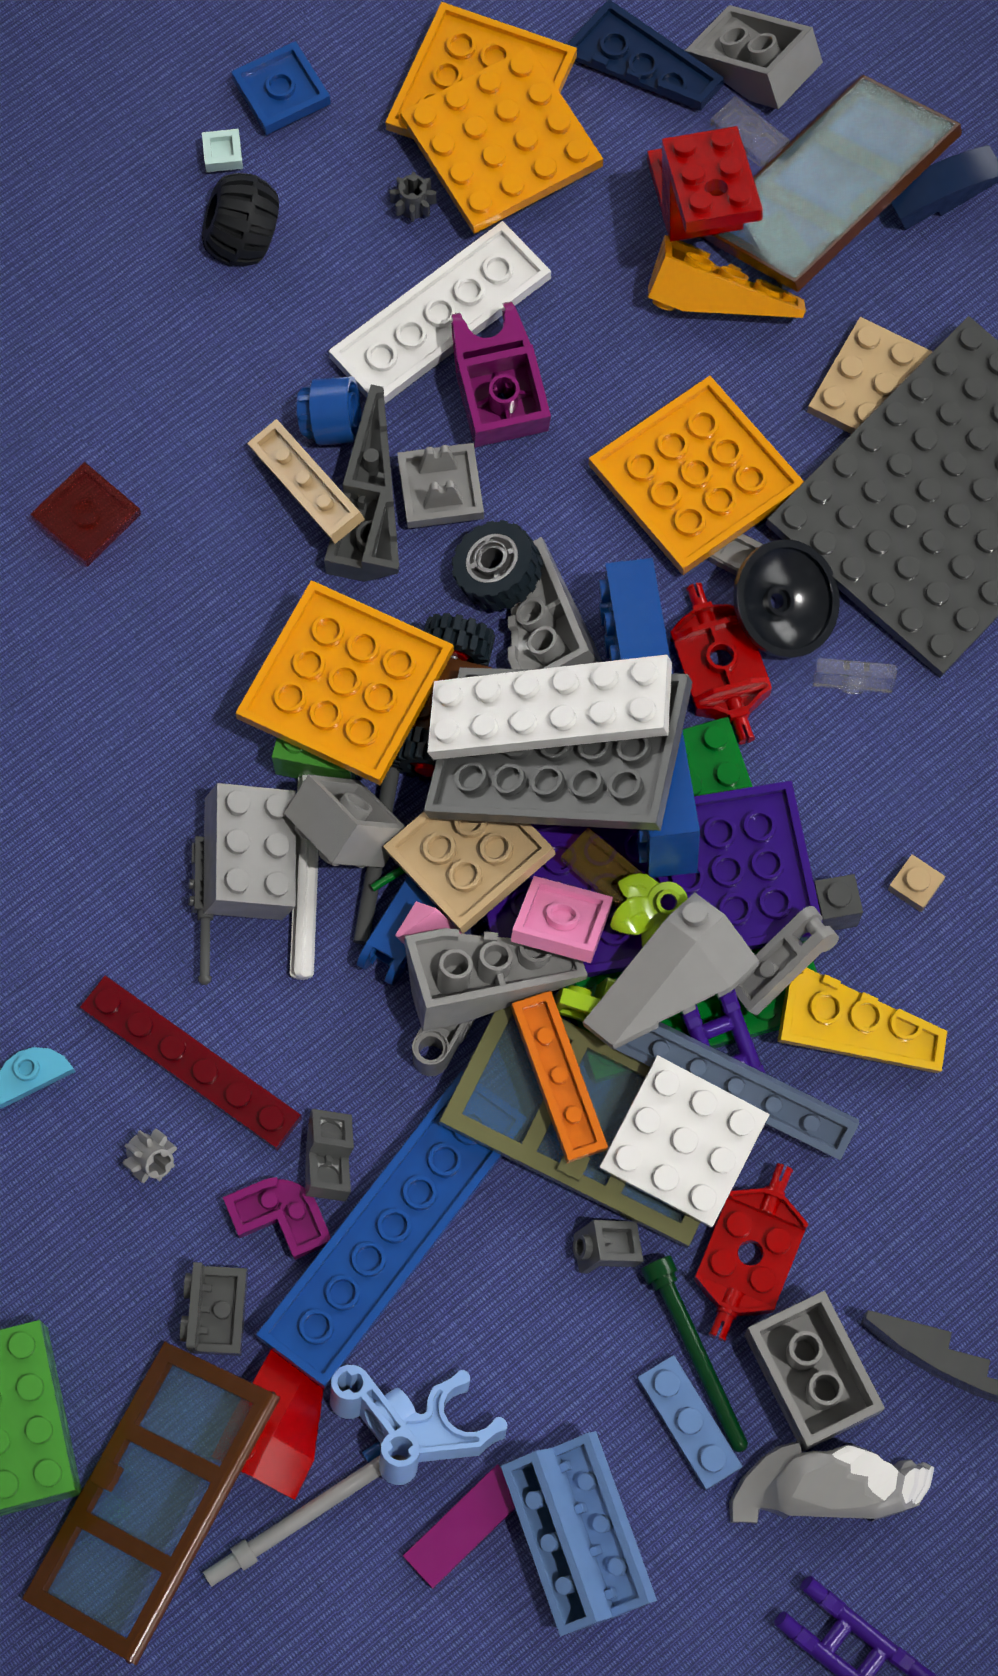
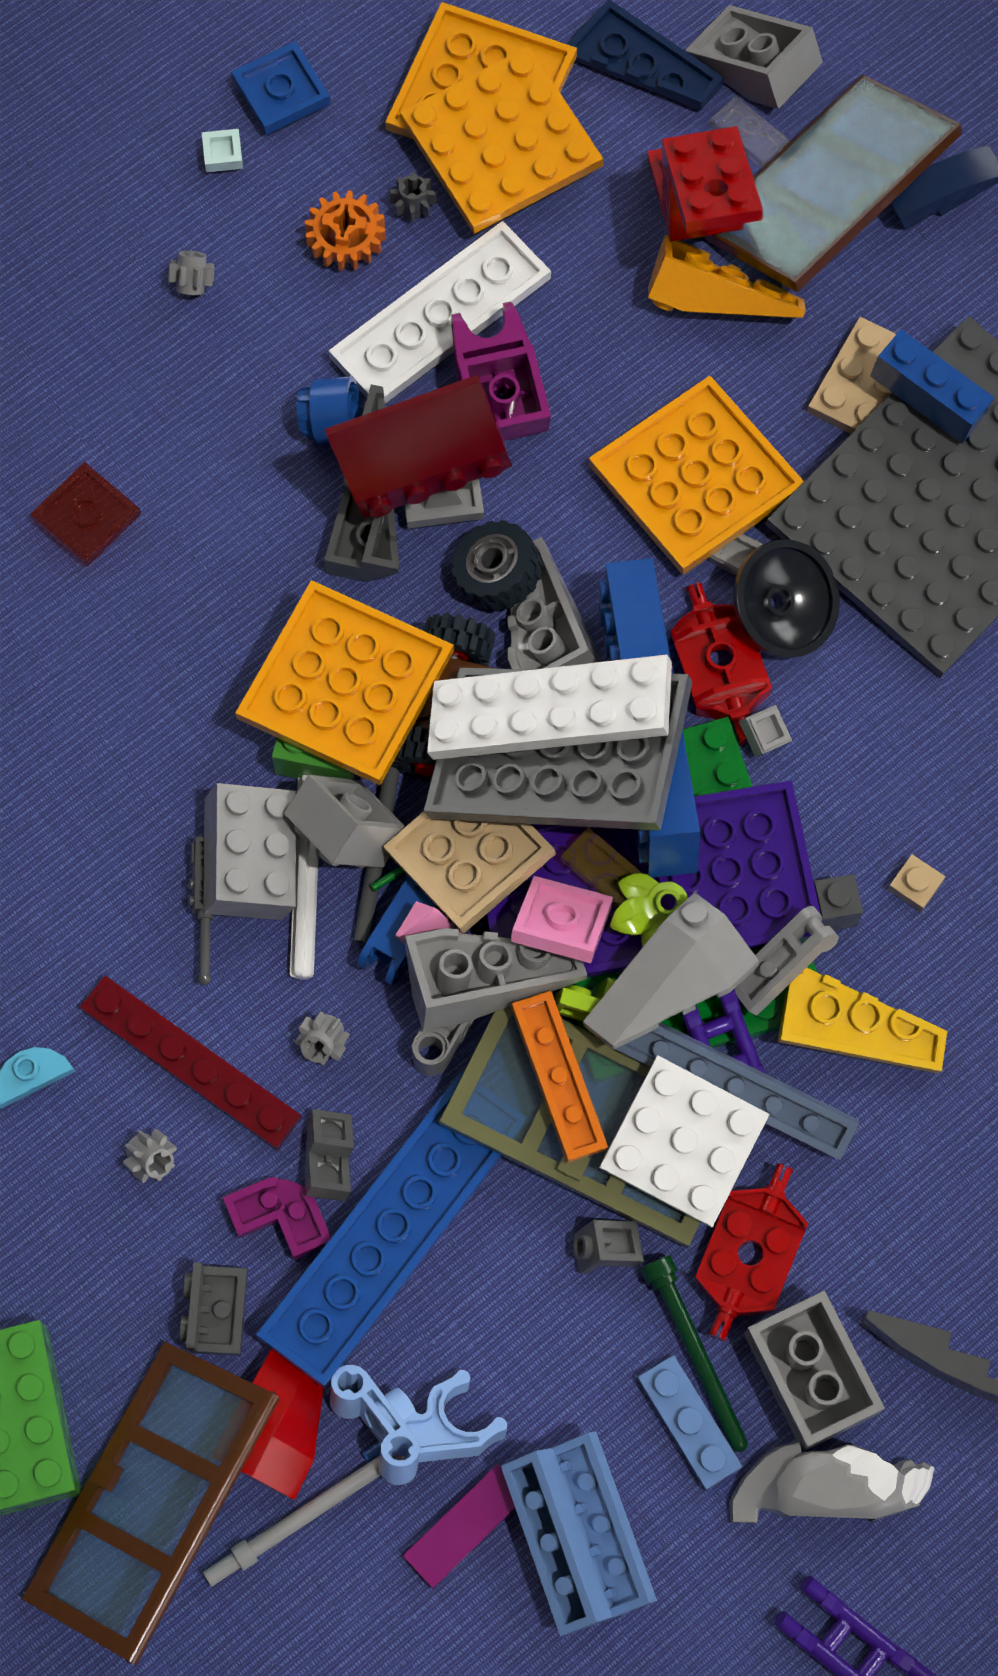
black wheel [202,173,279,266] -> none
tan plate [247,419,365,544] -> none
clear plate [813,658,897,694] -> none
none -> light grey gear [168,251,215,295]
none -> light grey gear [295,1012,350,1066]
none -> orange gear [305,190,386,271]
none -> dark red slope [325,375,512,519]
none -> light grey tile [739,705,792,758]
none -> blue brick [870,329,995,444]

